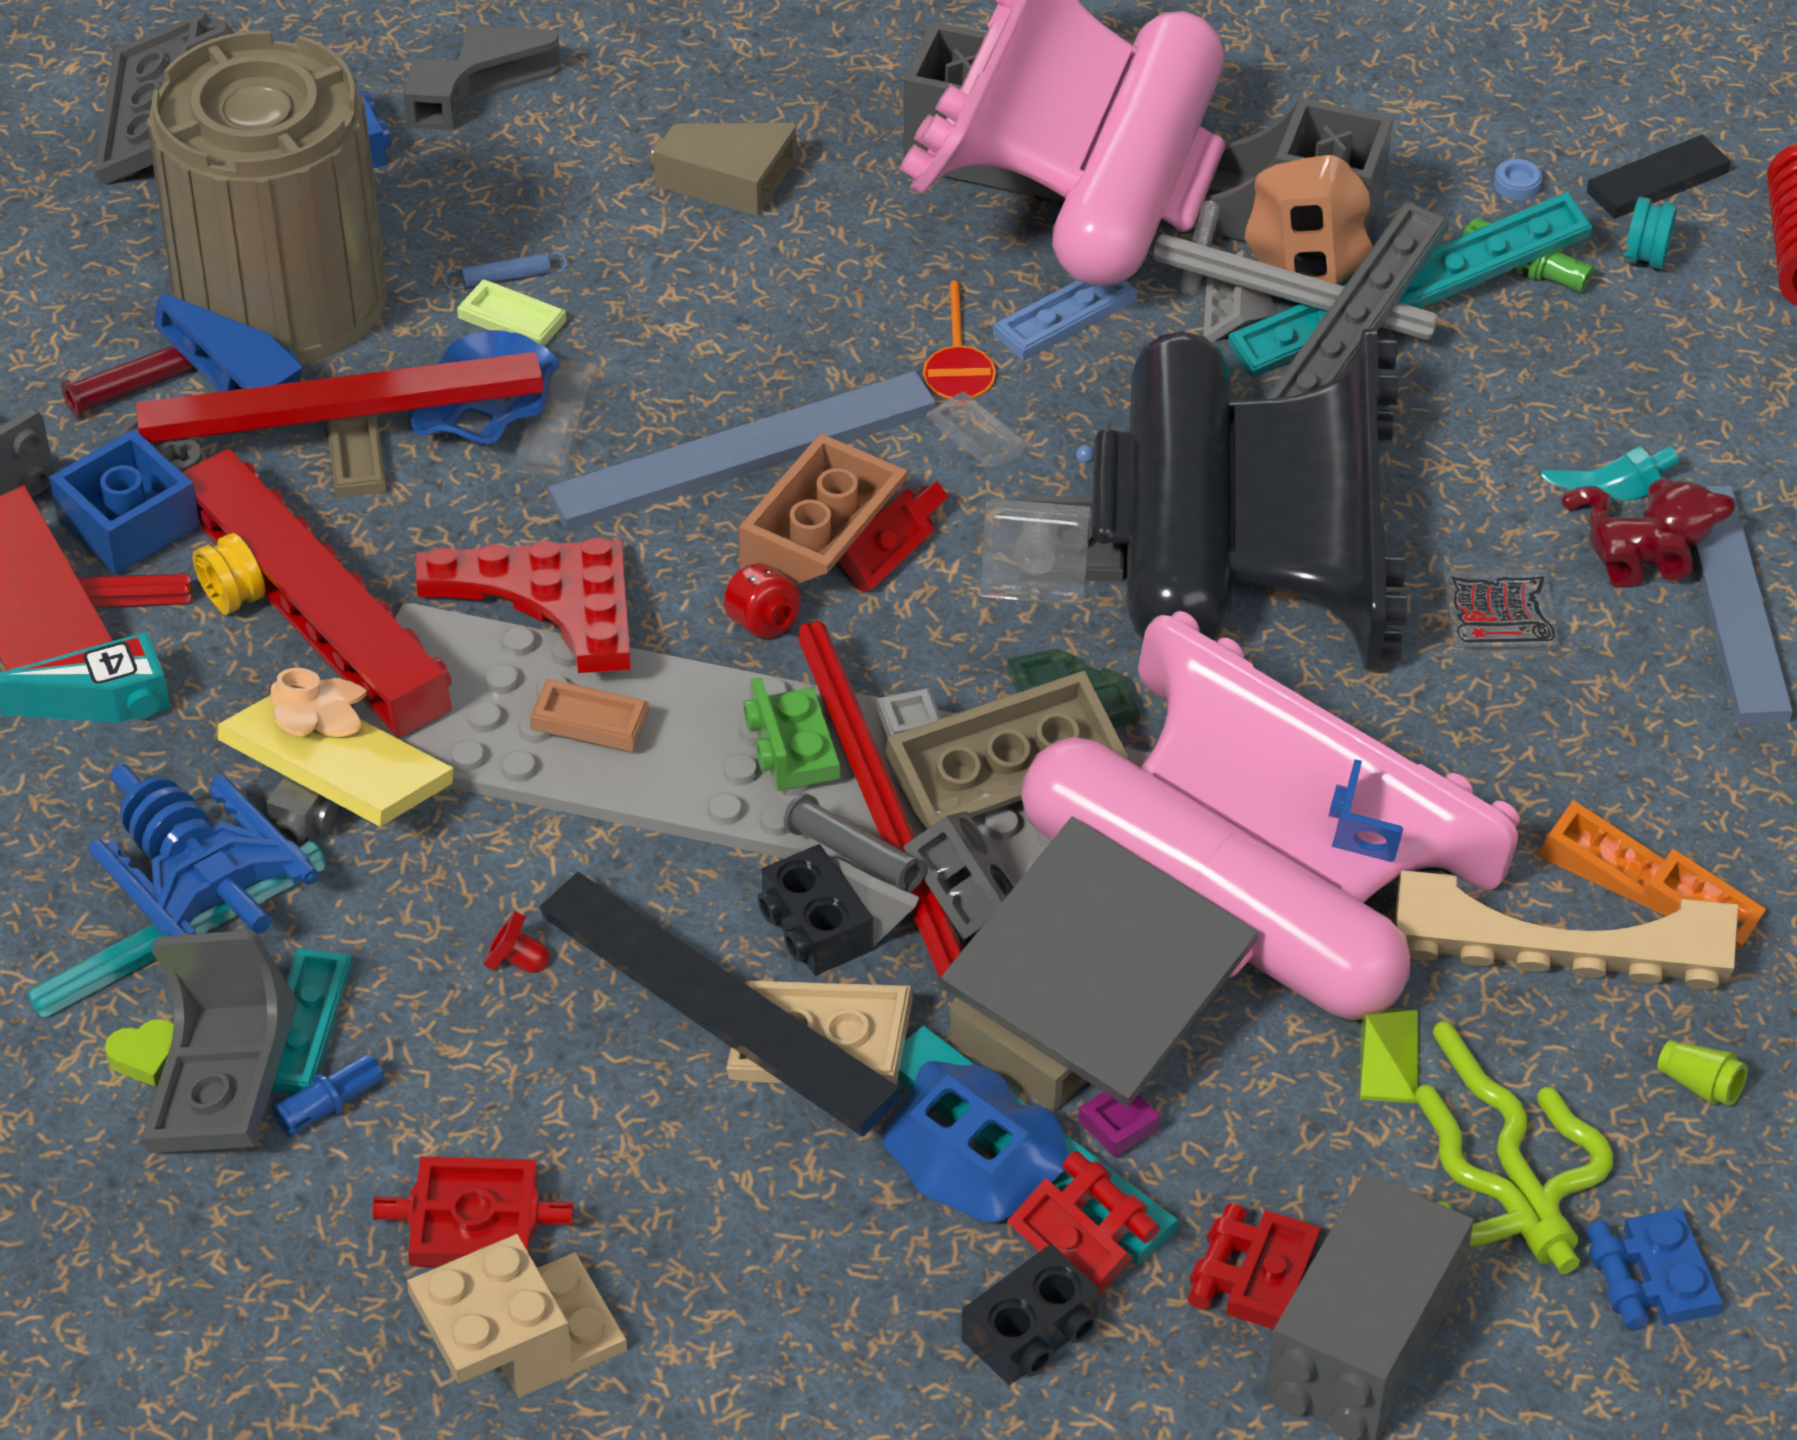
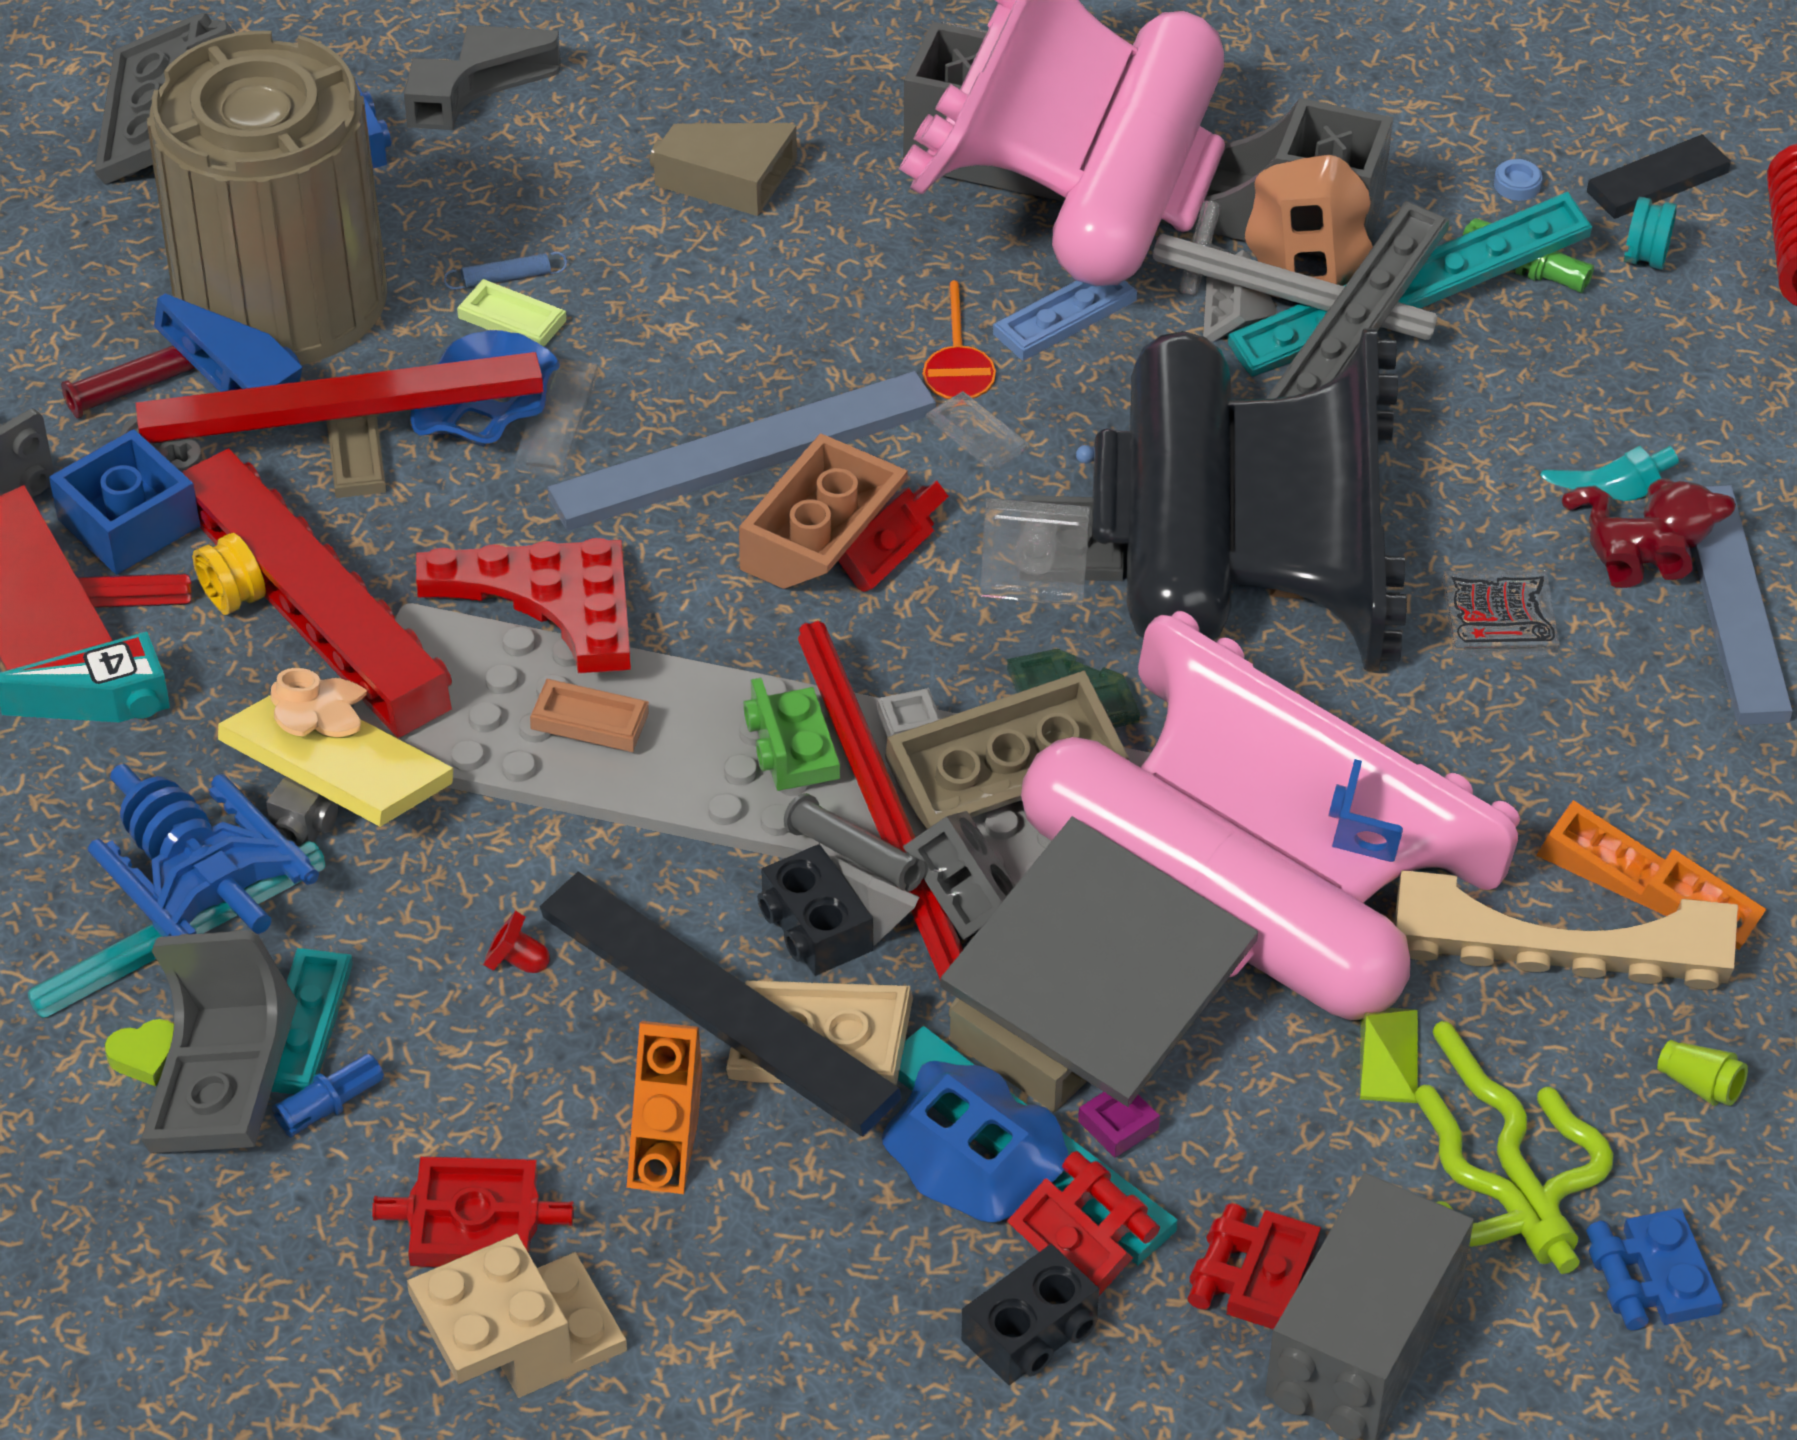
red head [724,563,801,639] -> none
none -> orange slope [626,1021,702,1194]

